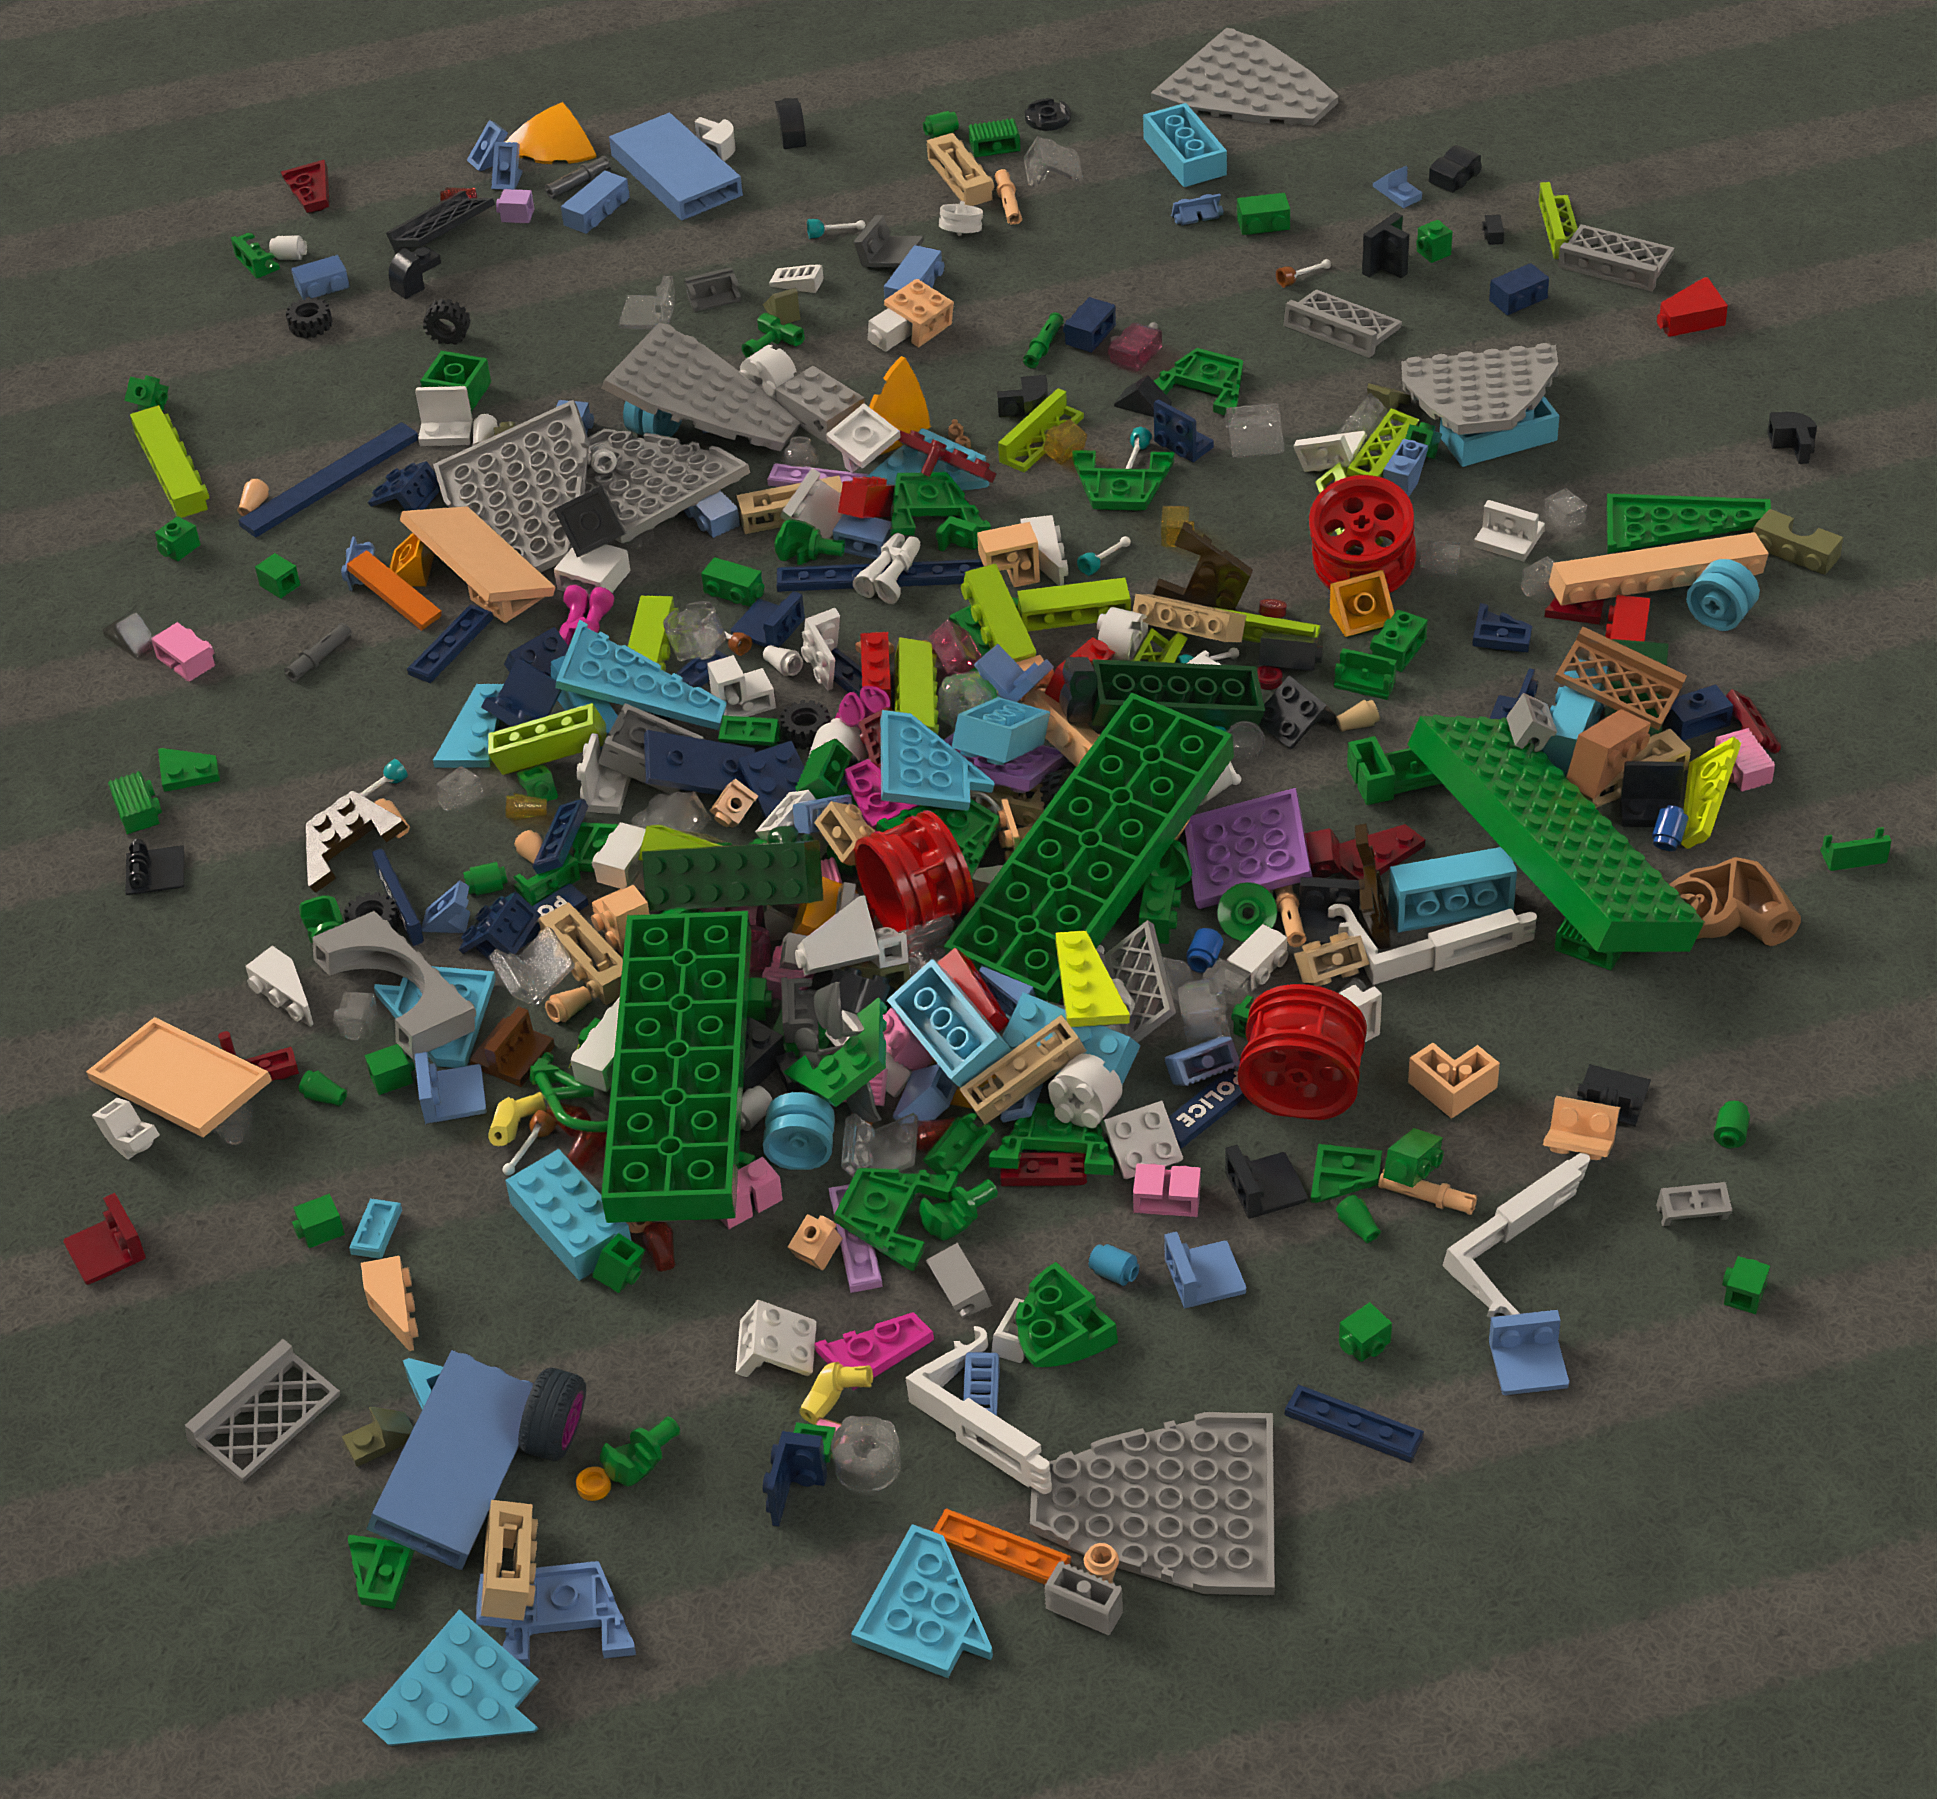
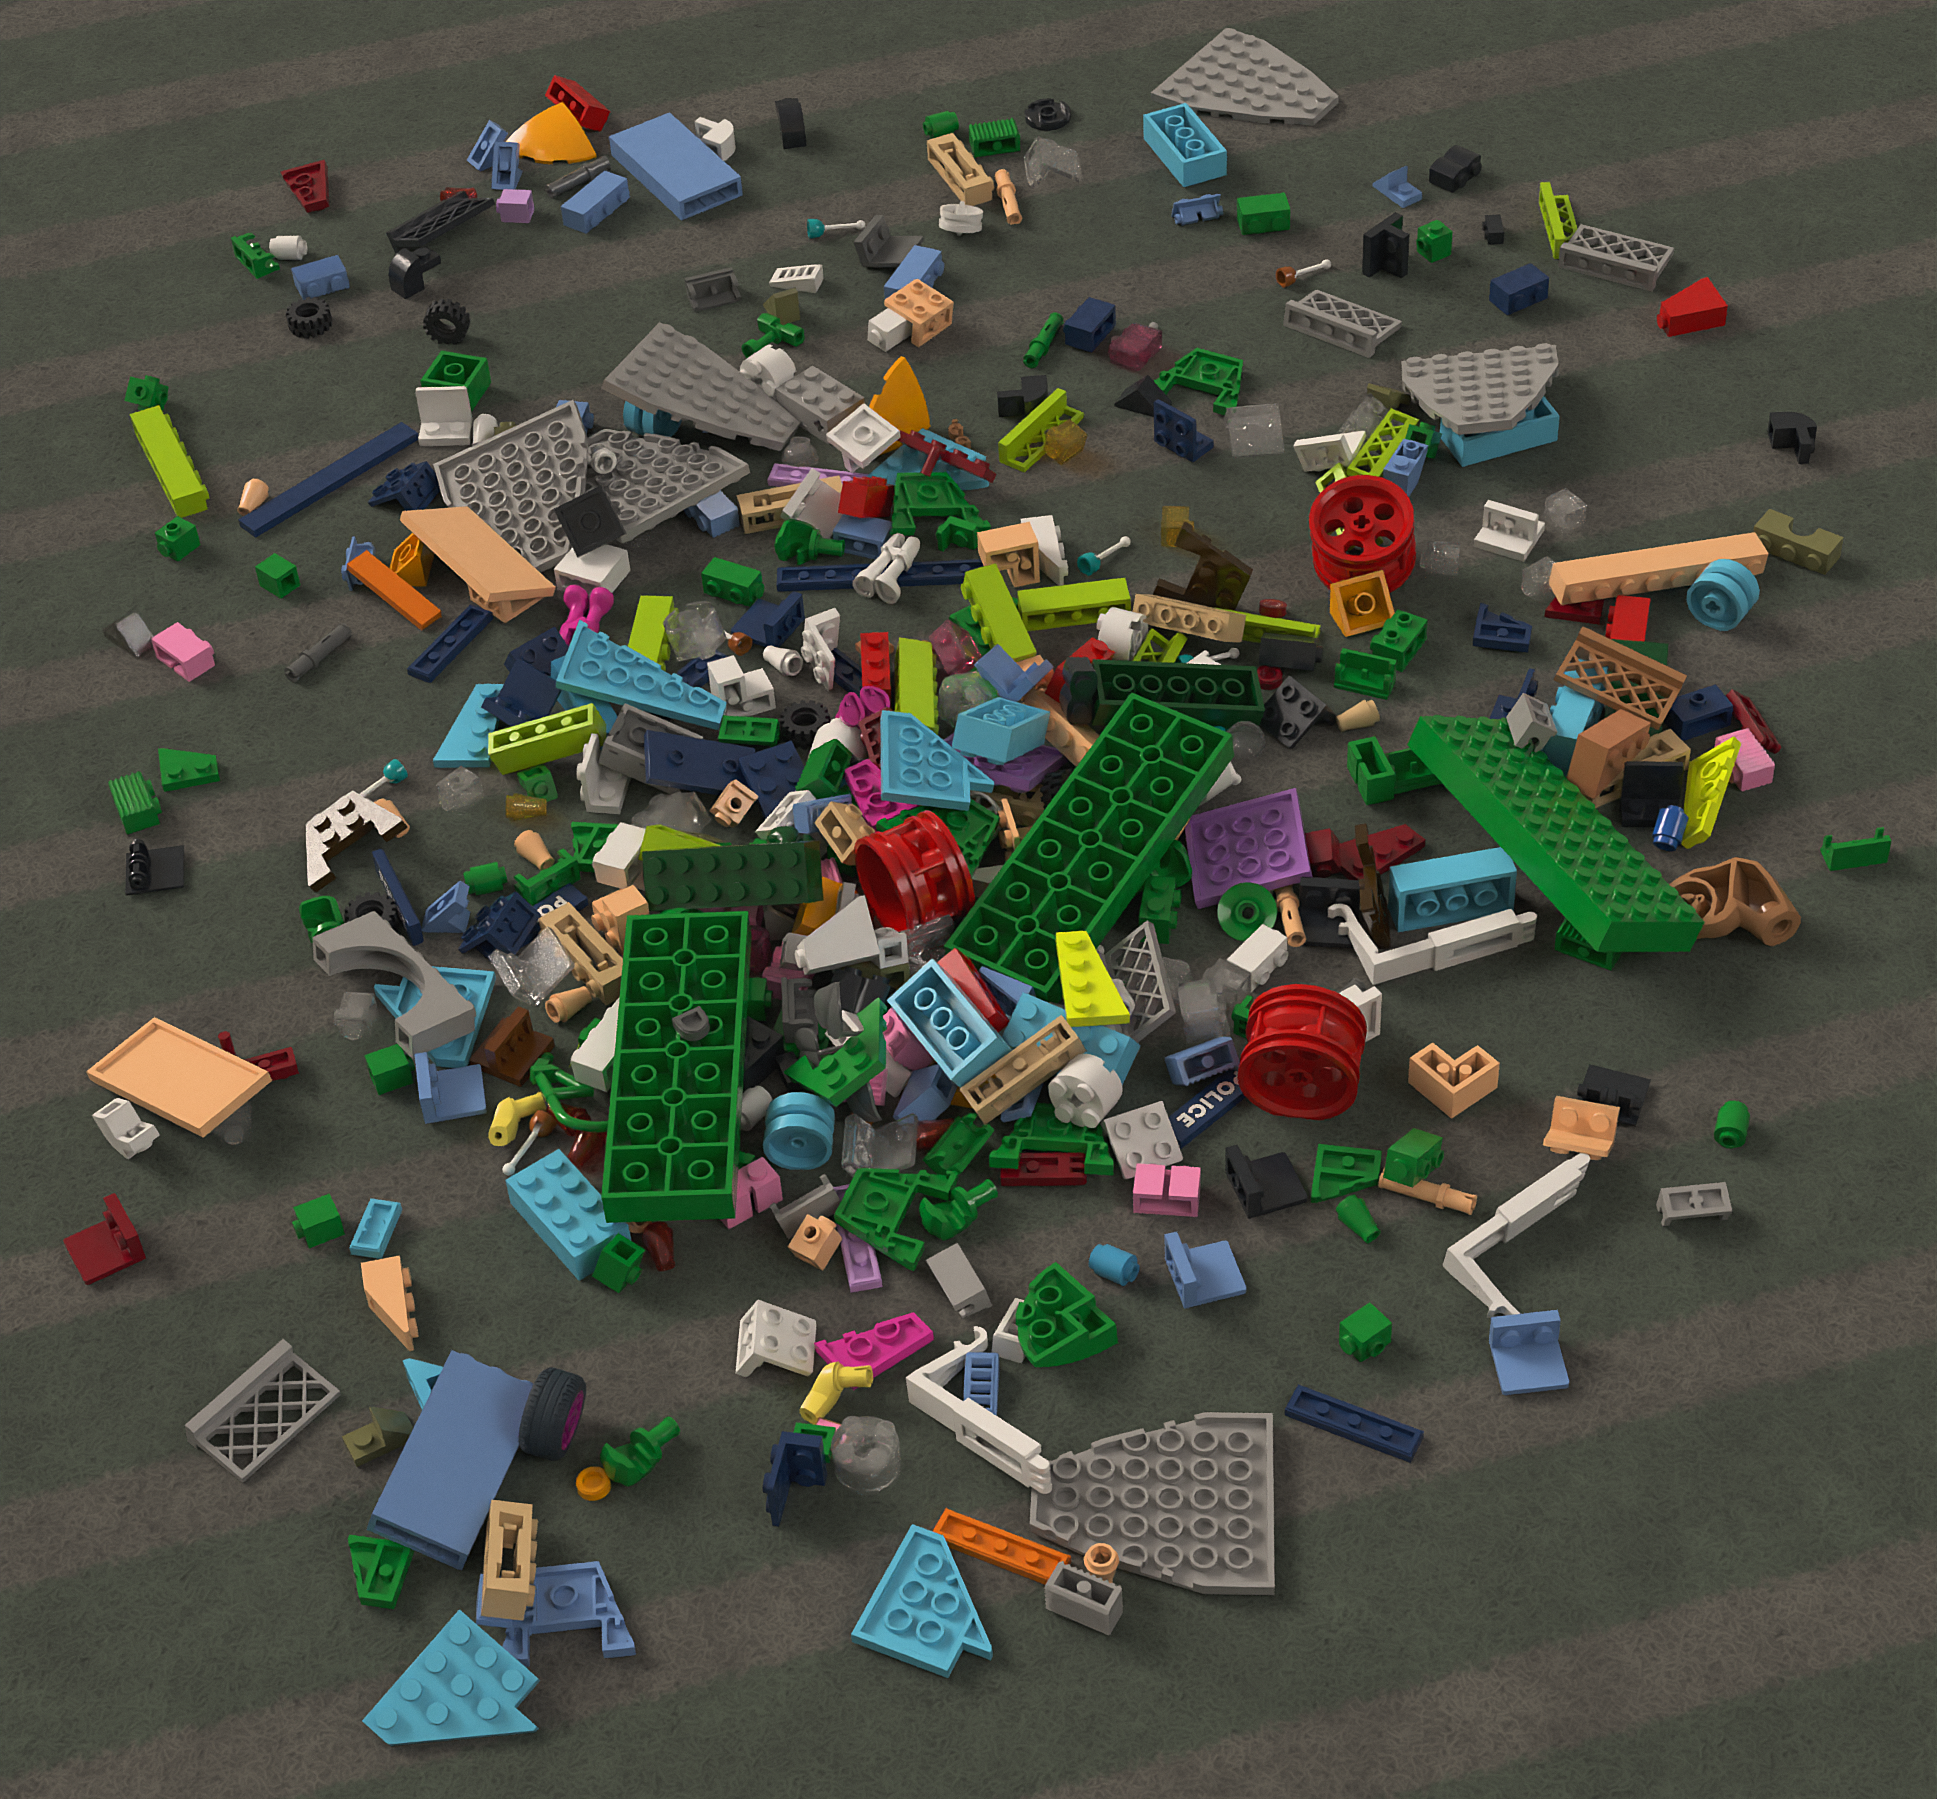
white slope [245,946,313,1027] -> none
green cone [299,1070,347,1107] -> none
dark blue tile [532,799,589,874] -> none
clear bracket [619,276,676,329] -> none
green wing [1072,450,1174,510] -> none
teal hinge [1126,427,1152,469] -> none
blue brick [1186,928,1224,973] -> none
tan brick [1294,932,1369,986] -> none
green wing [1606,493,1771,554] -> none
green brick [1722,1256,1770,1314] -> none
none -> red brick [545,75,610,132]
none -> dark grey tile [672,1006,710,1041]
none -> light grey hinge [770,1174,841,1239]

